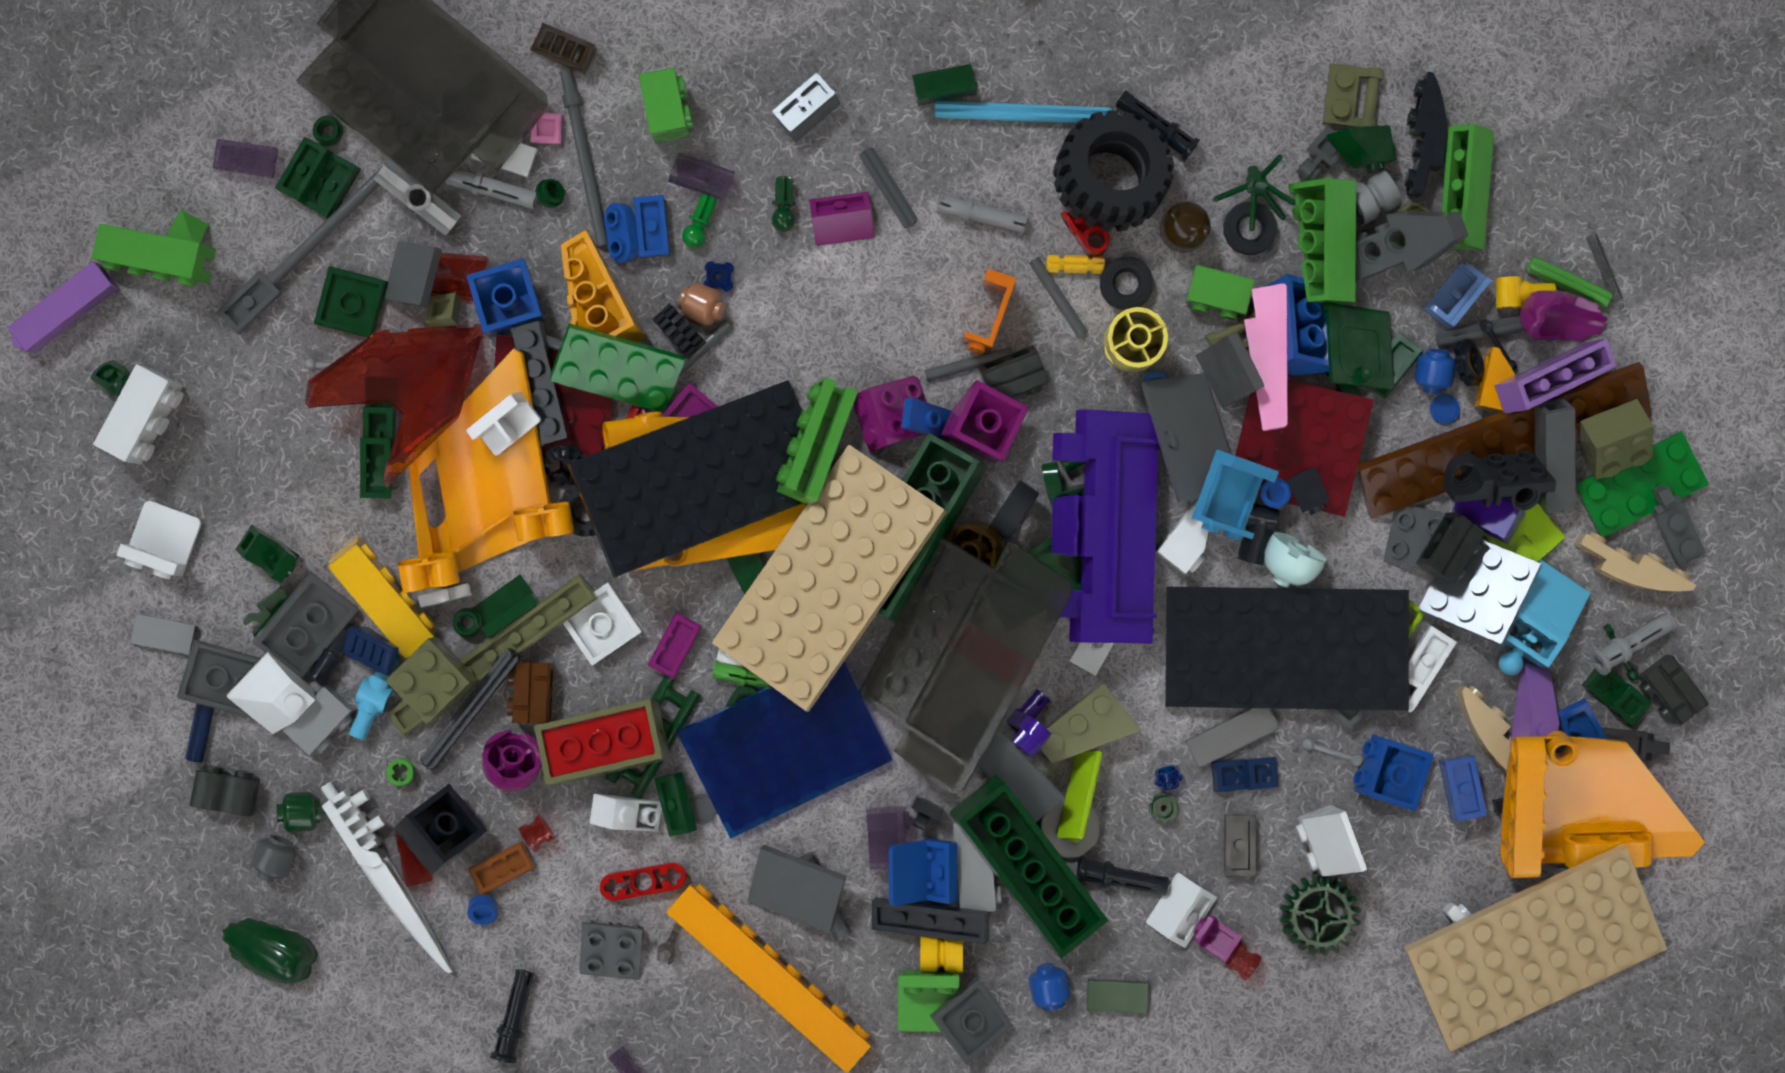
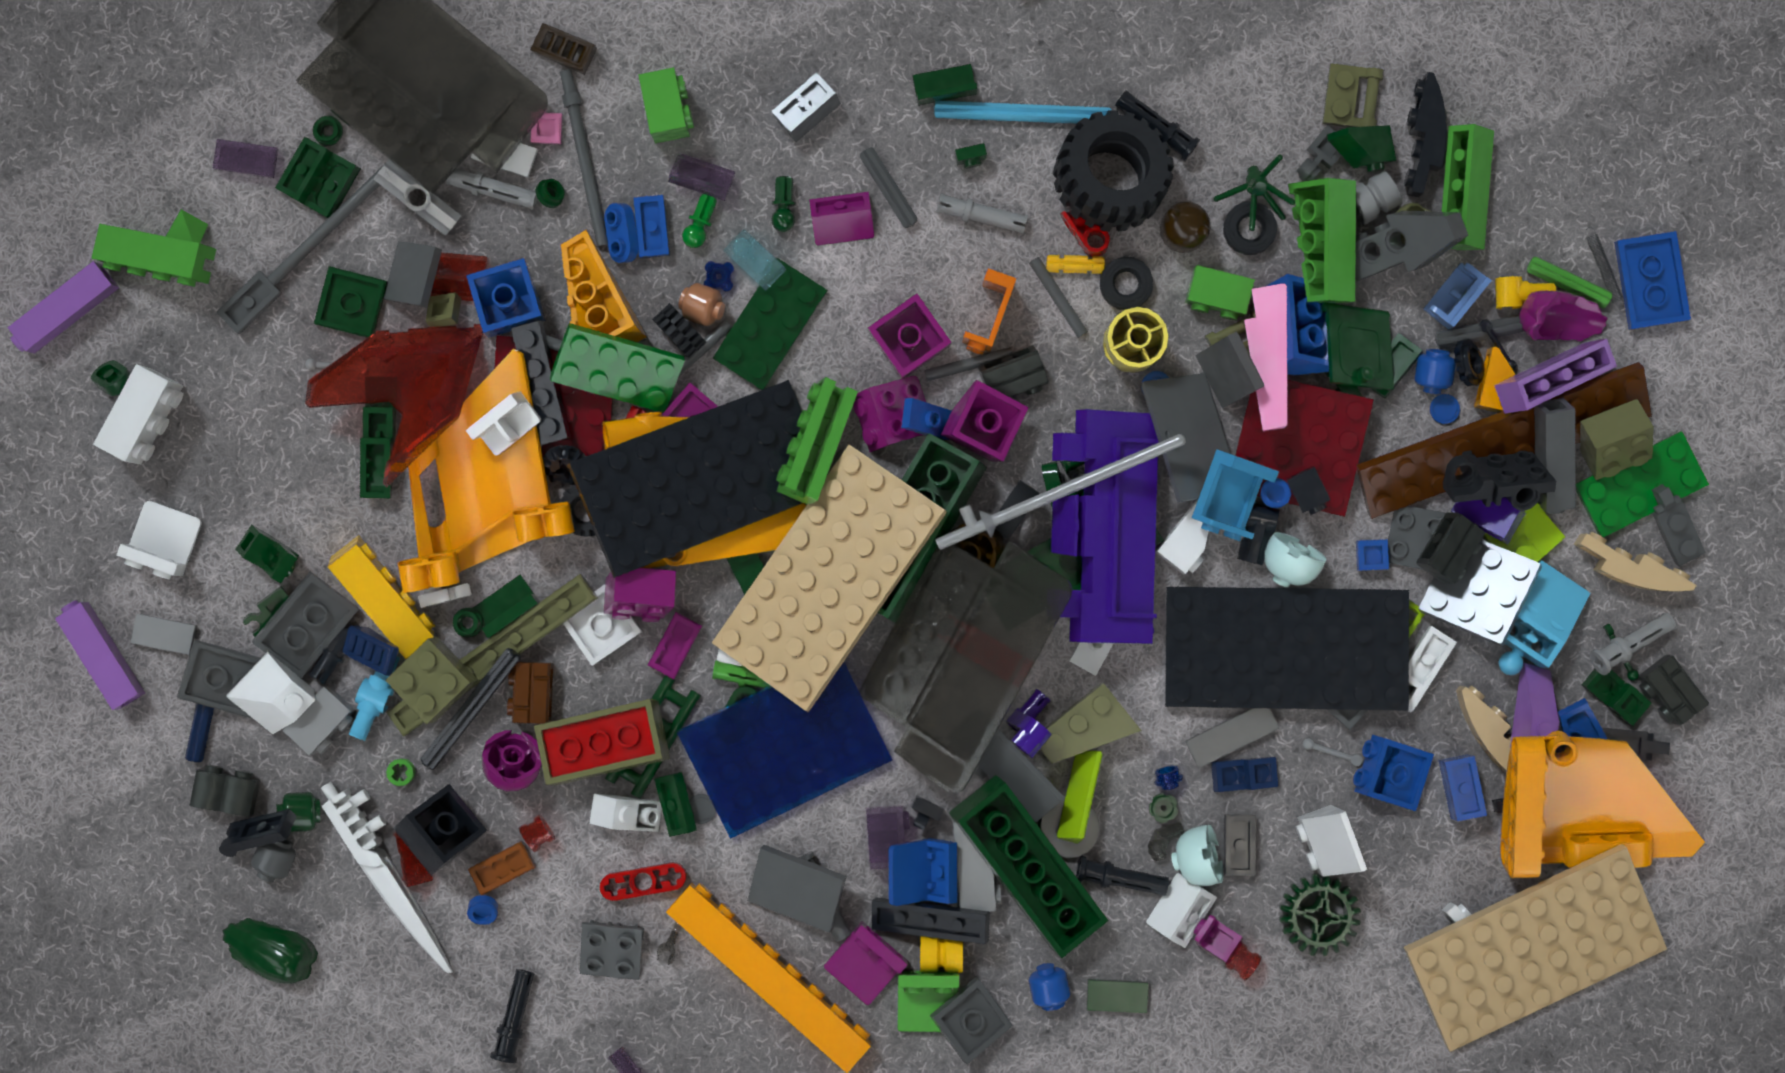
none -> medium lavender brick [55,600,145,710]
none -> black plate [219,809,297,857]
none -> magenta brick [604,568,676,622]
none -> dark green plate [713,258,828,390]
none -> clear light blue plate [723,229,786,291]
none -> magenta bracket [824,921,908,1005]
none -> magenta brick [868,293,952,379]
none -> light grey piece [936,434,1186,550]
none -> dark green plate [955,143,987,169]
none -> clear smoke arm [1148,821,1184,861]
none -> light aqua cylinder [1172,825,1224,886]
none -> blue plate [1356,539,1389,571]
none -> blue plate [1614,231,1691,330]

